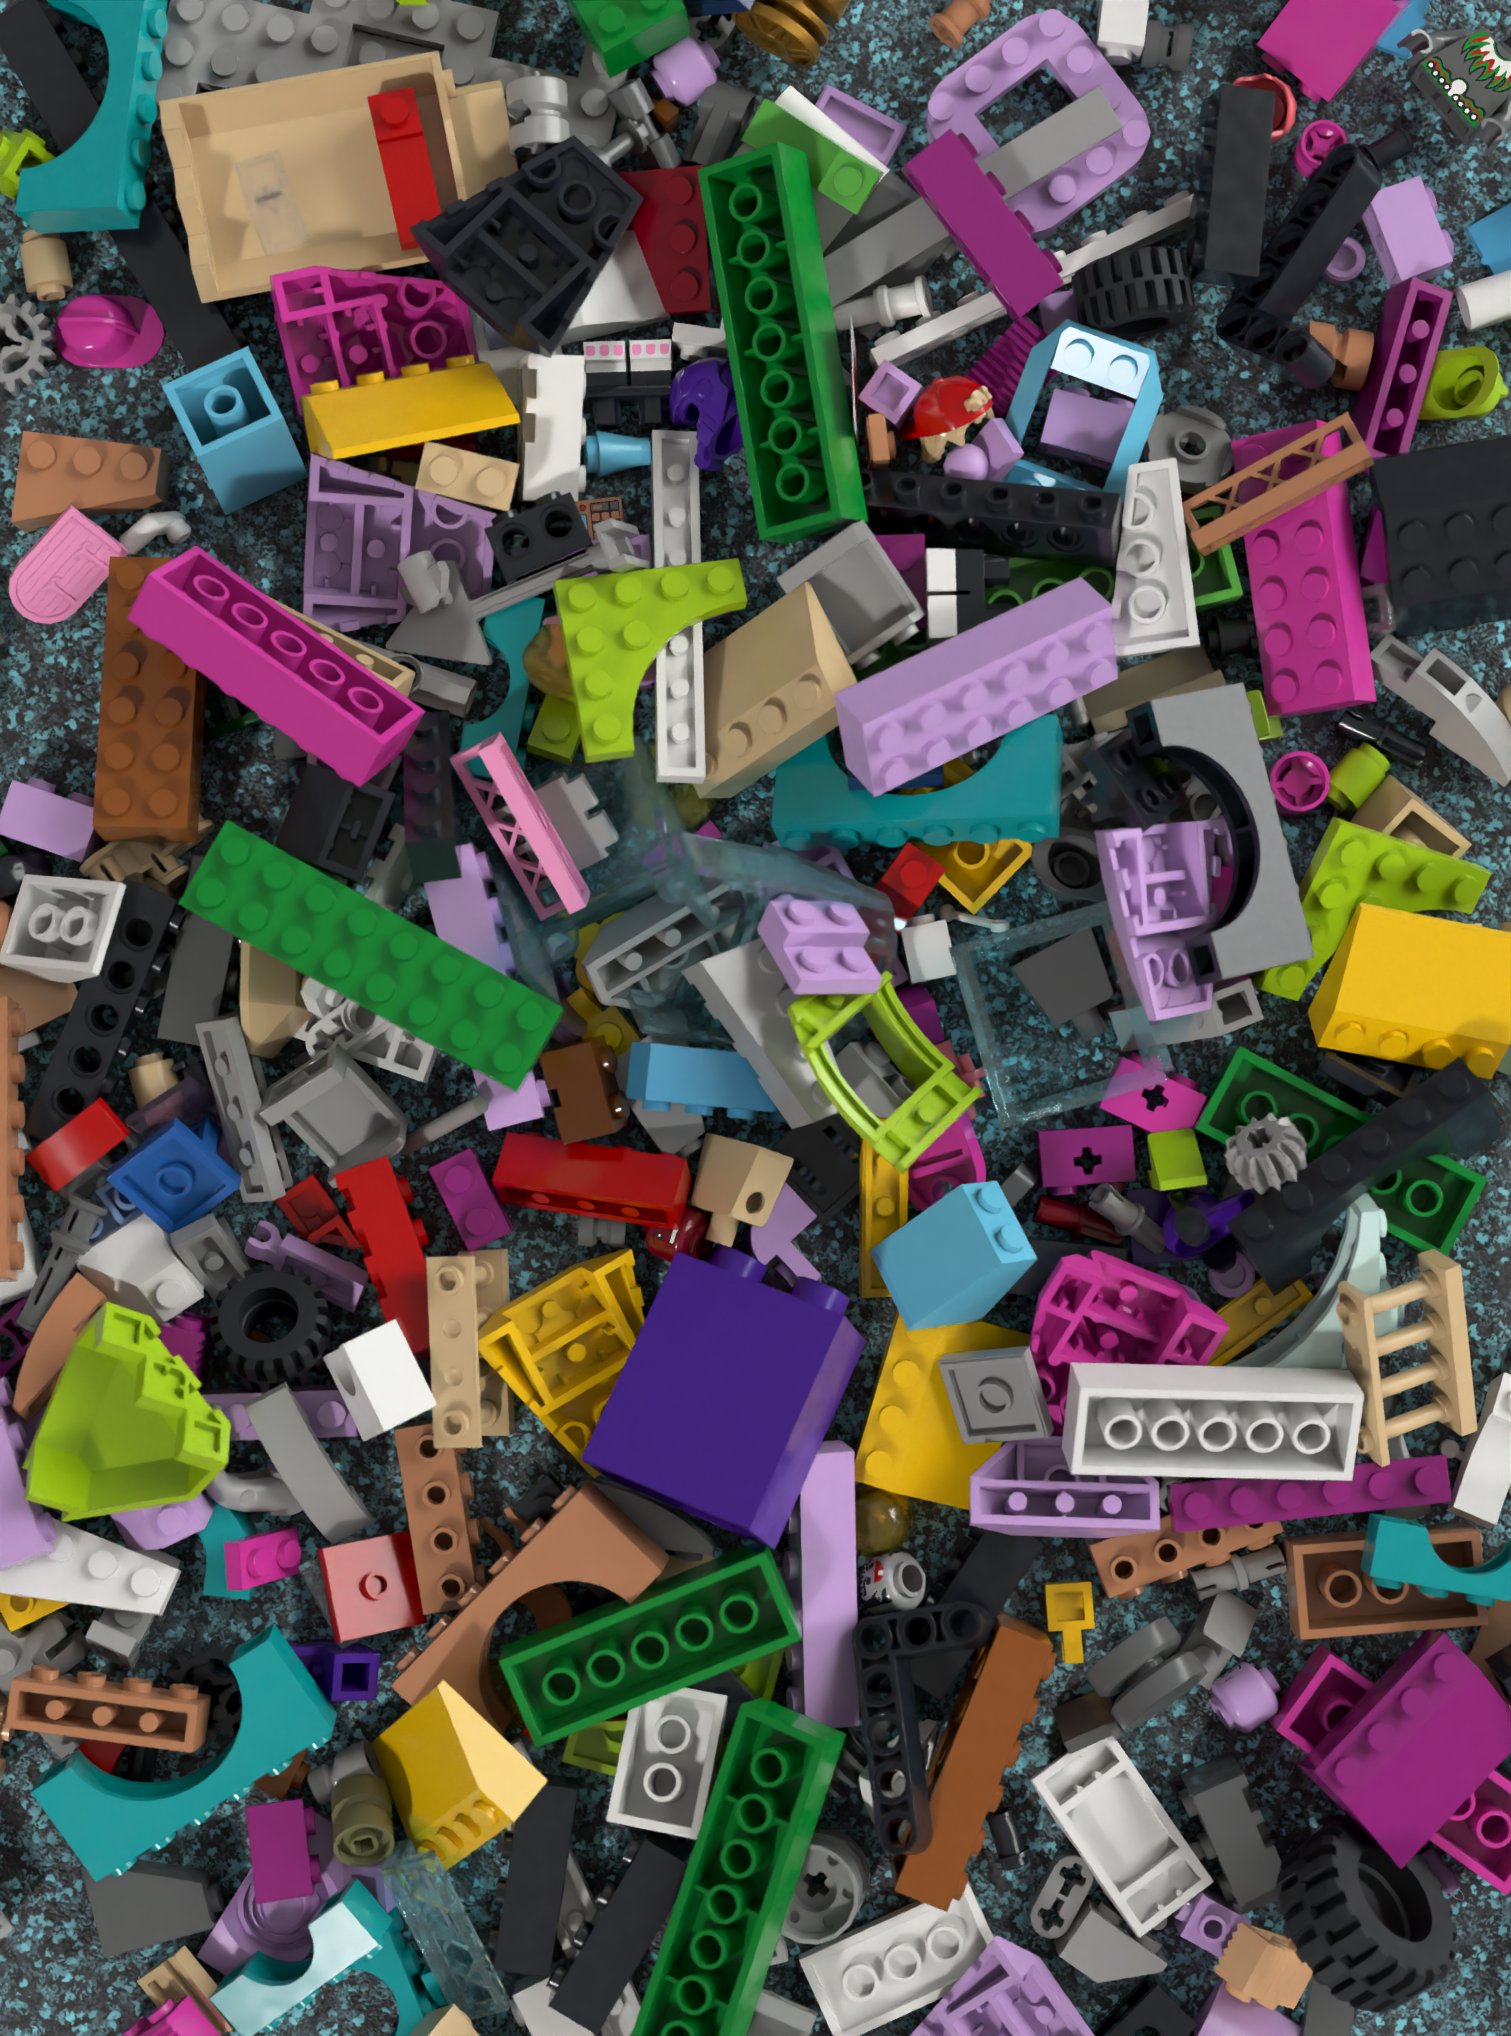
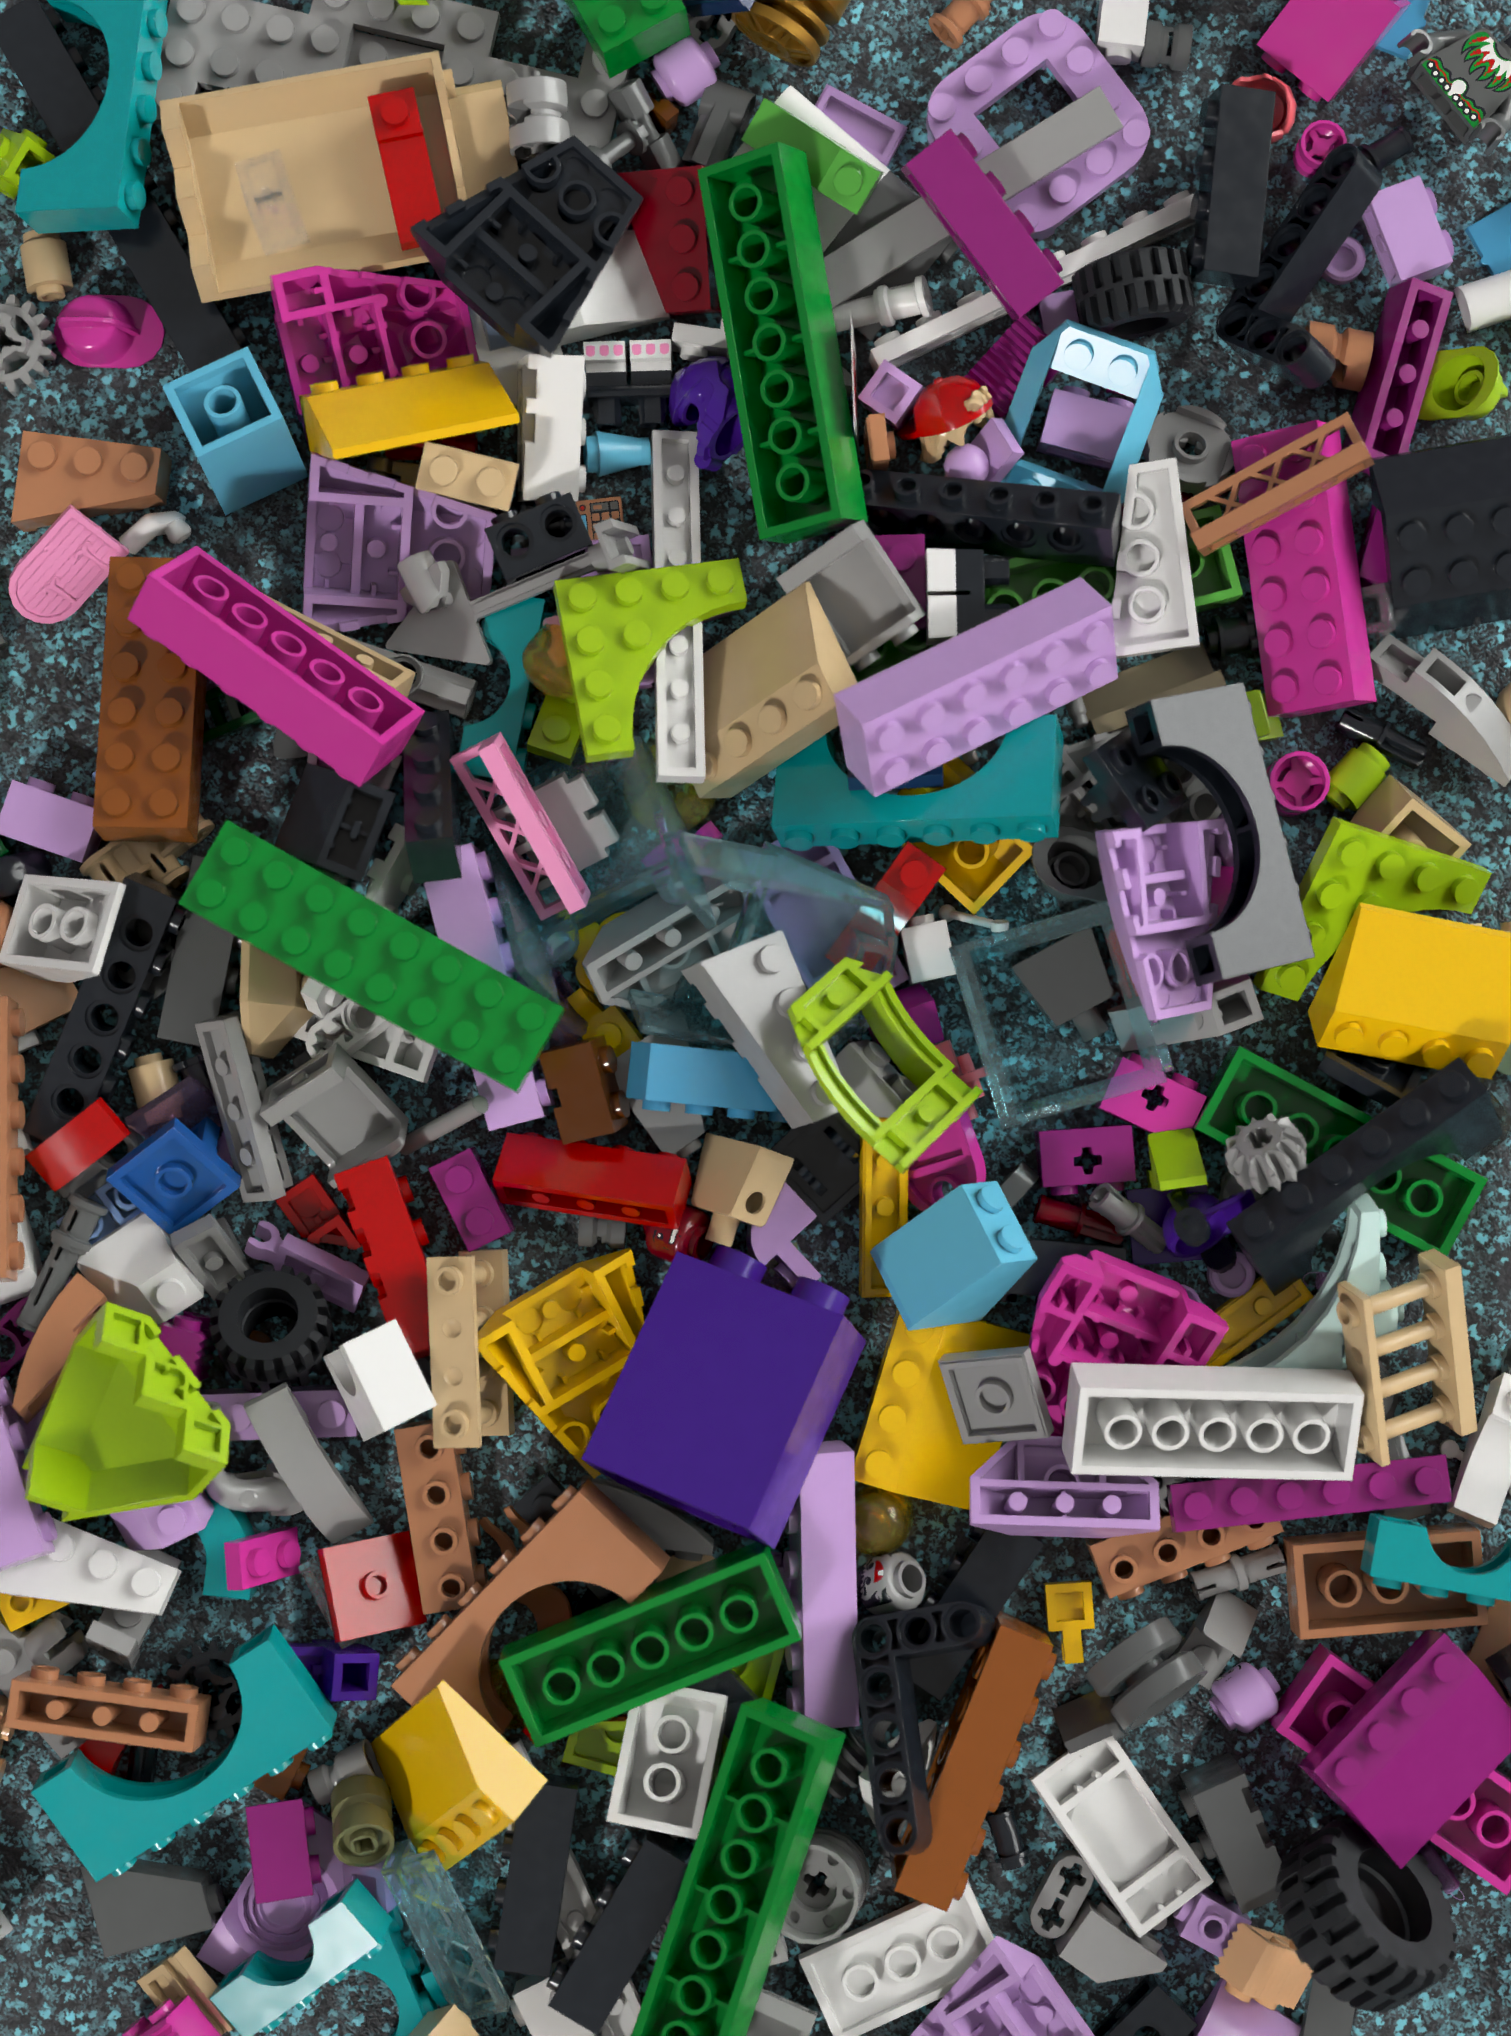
lavender plate [757,895,883,994] -> none

